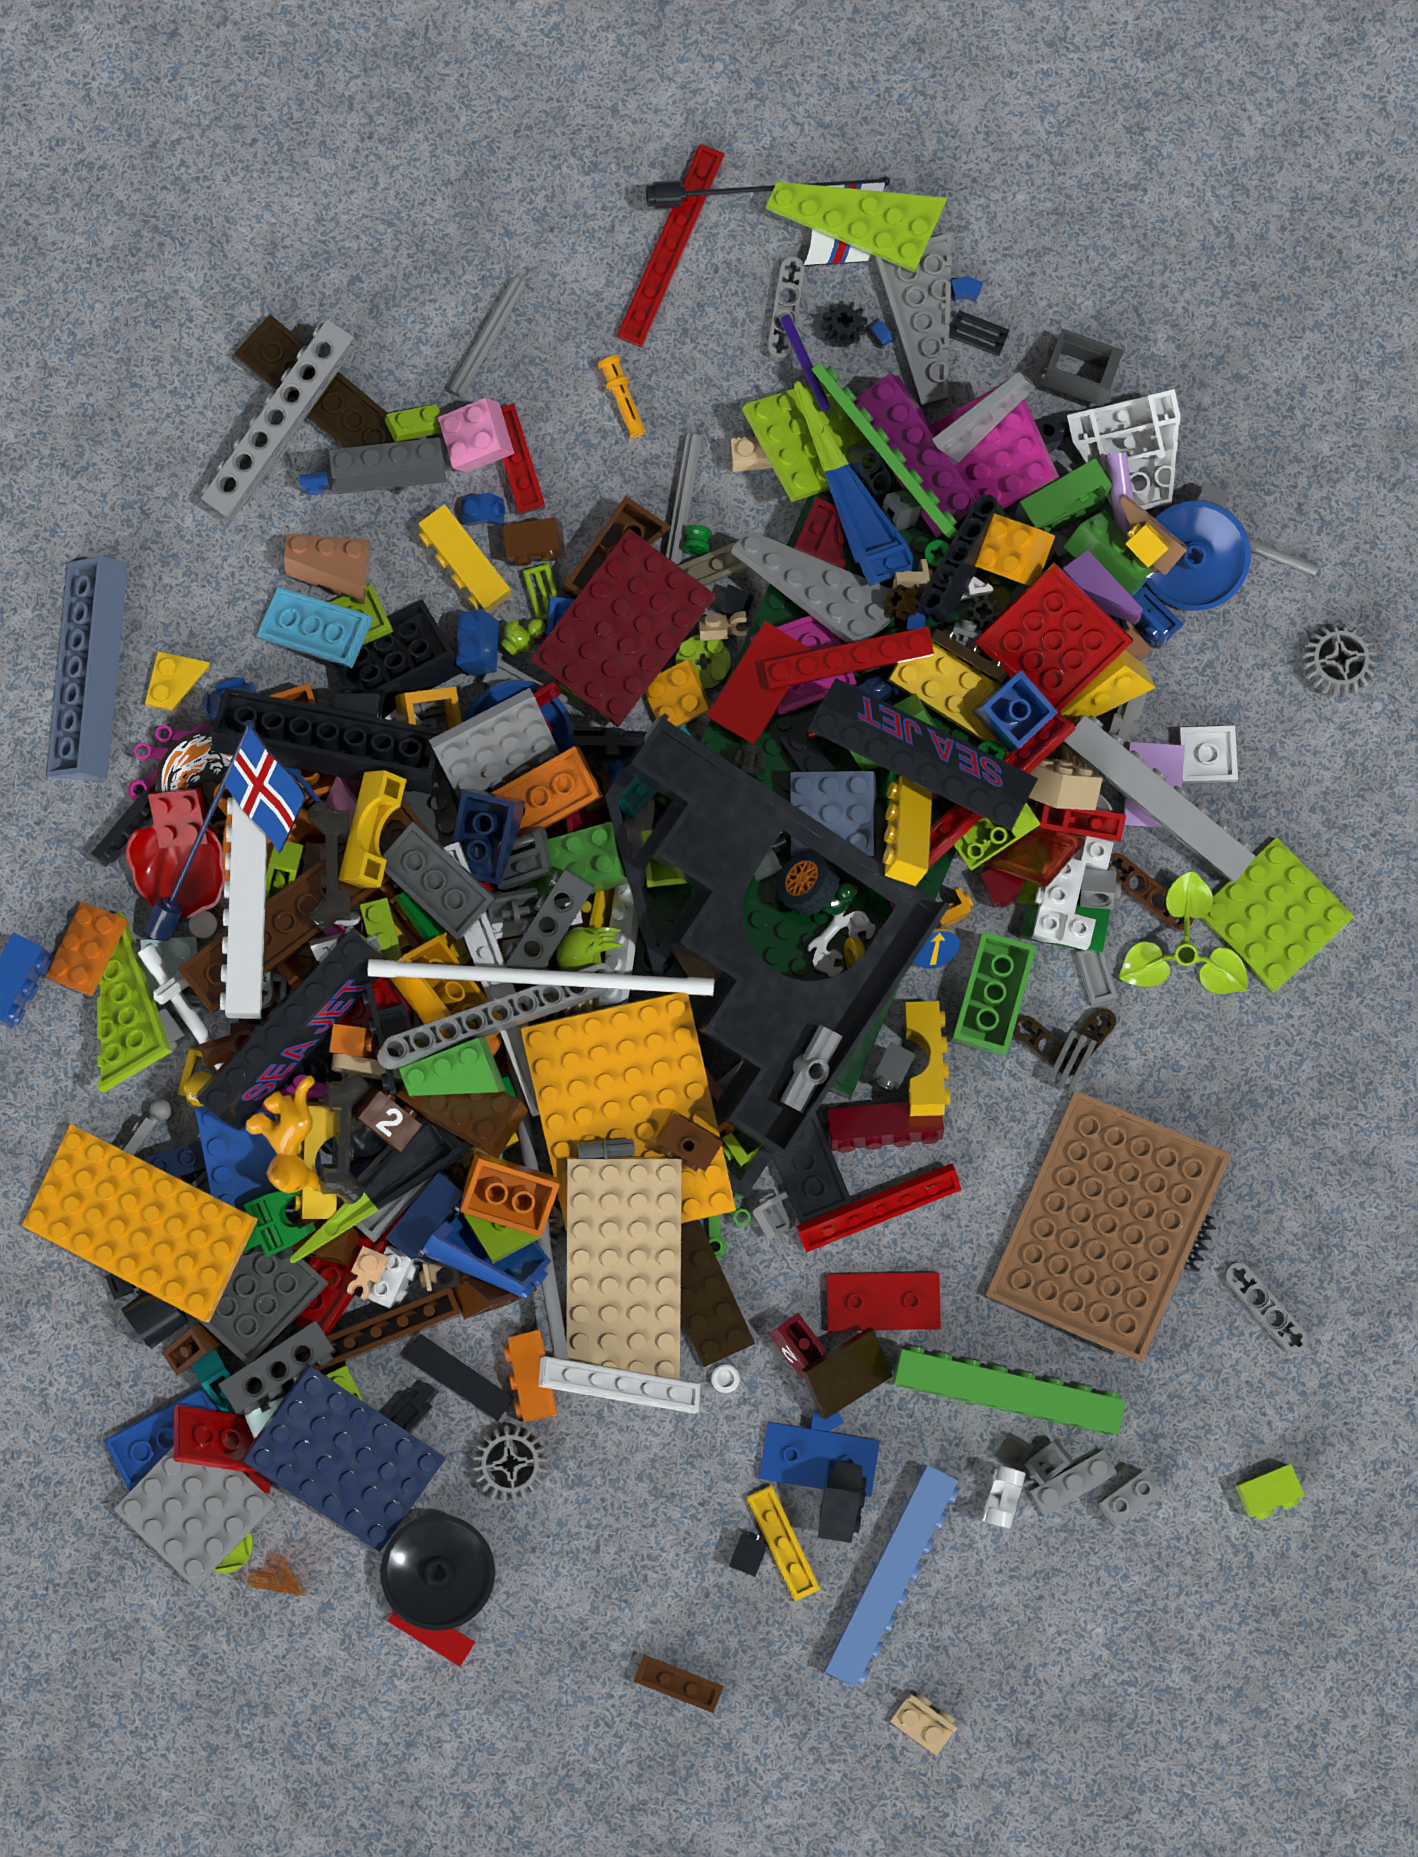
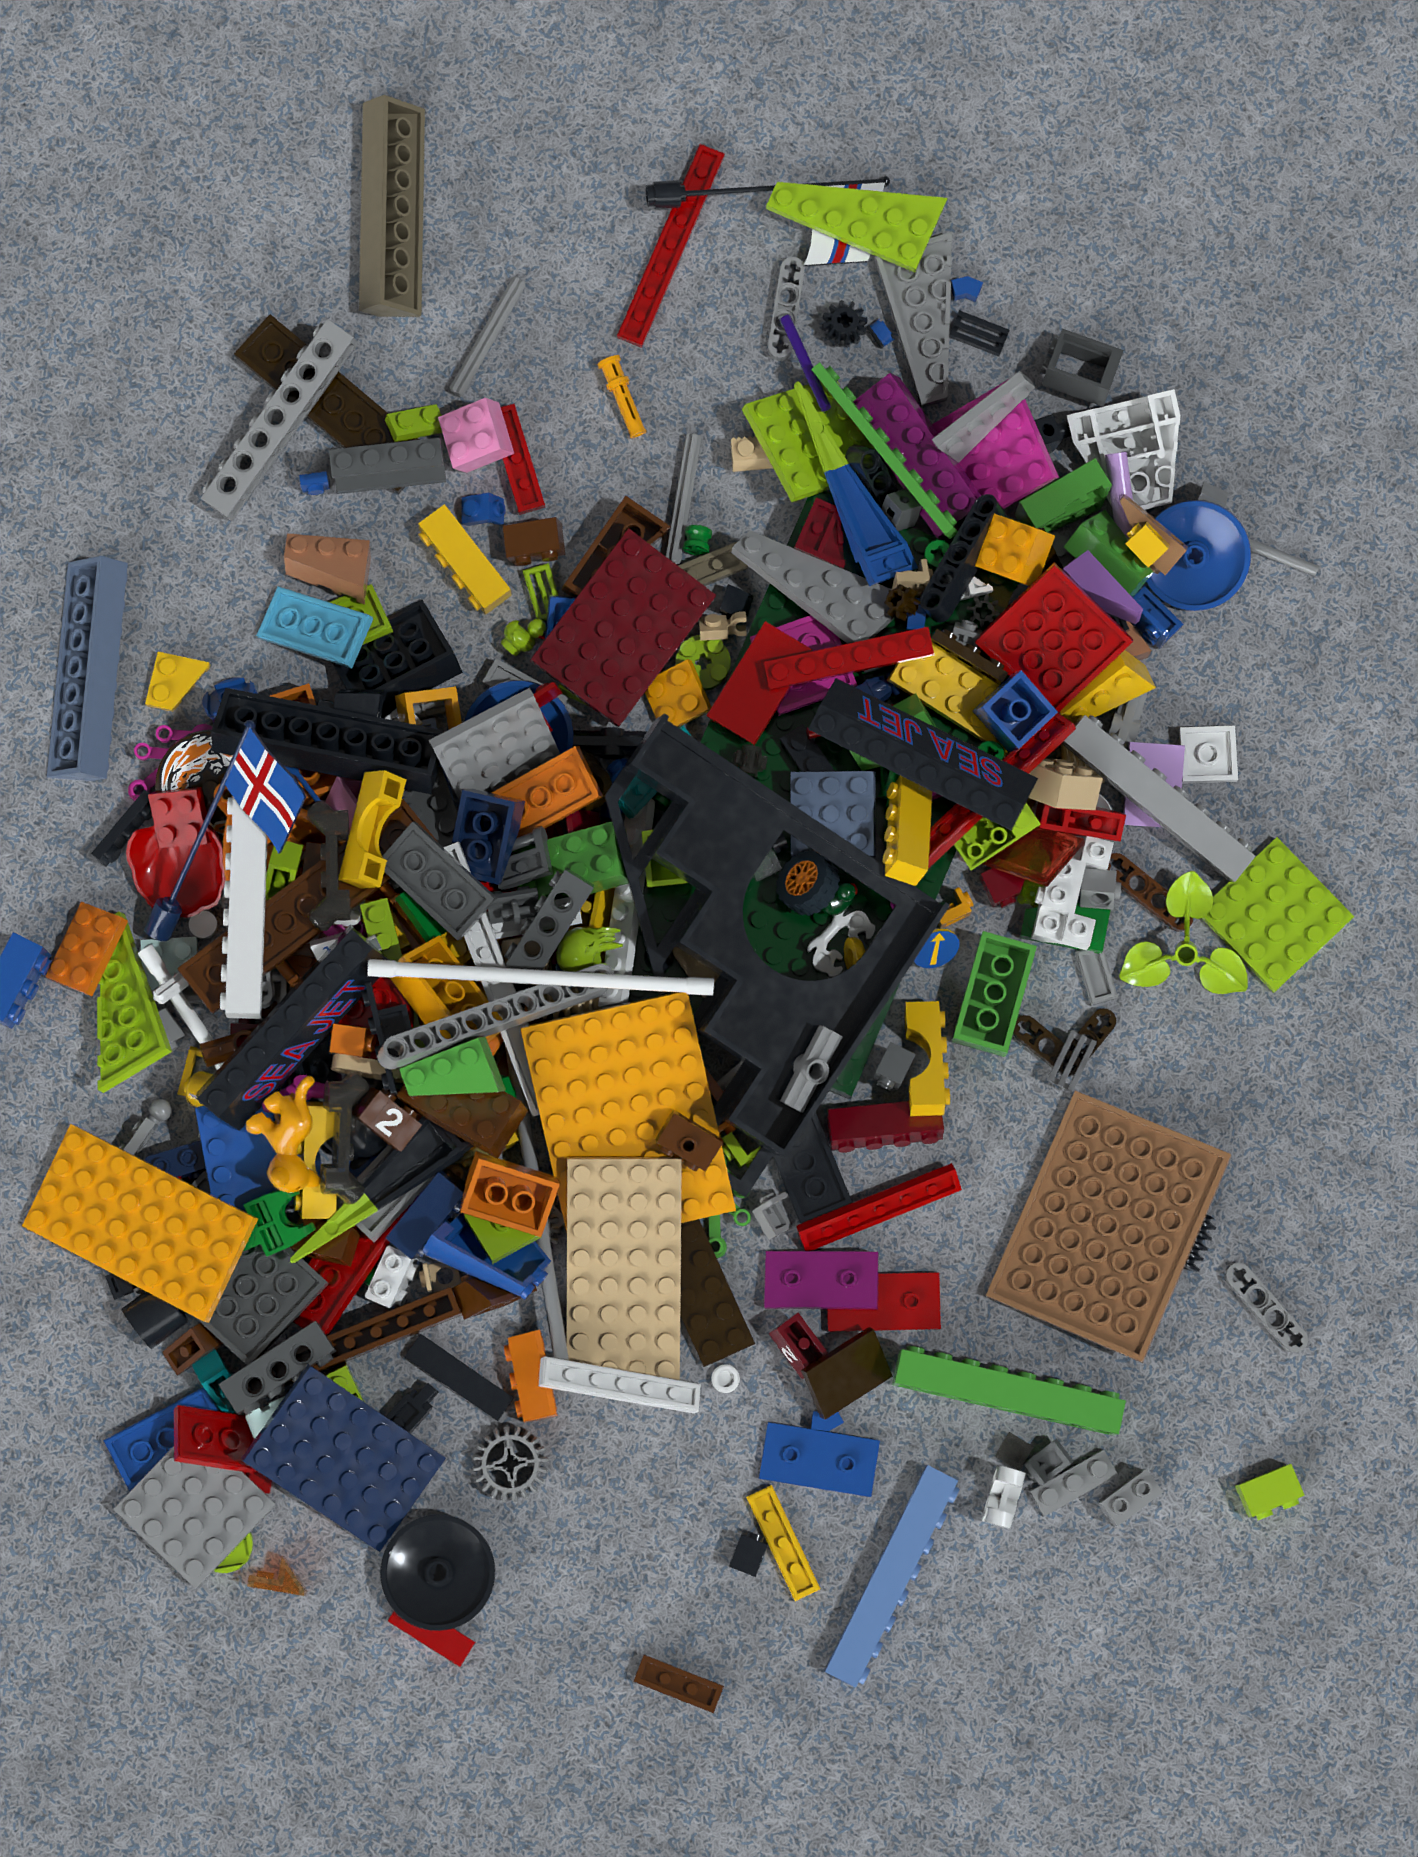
light nougat plate [347,1246,390,1301] -> none
blue brick [456,609,499,676] -> none
dark grey axle [578,1137,635,1160] -> none
black brick [817,1460,867,1543] -> none
tan bracket [890,1692,958,1756] -> none
light grey gear [1302,624,1377,697] -> none
none -> dark tan slope [359,95,425,317]
none -> magenta plate [764,1251,879,1309]

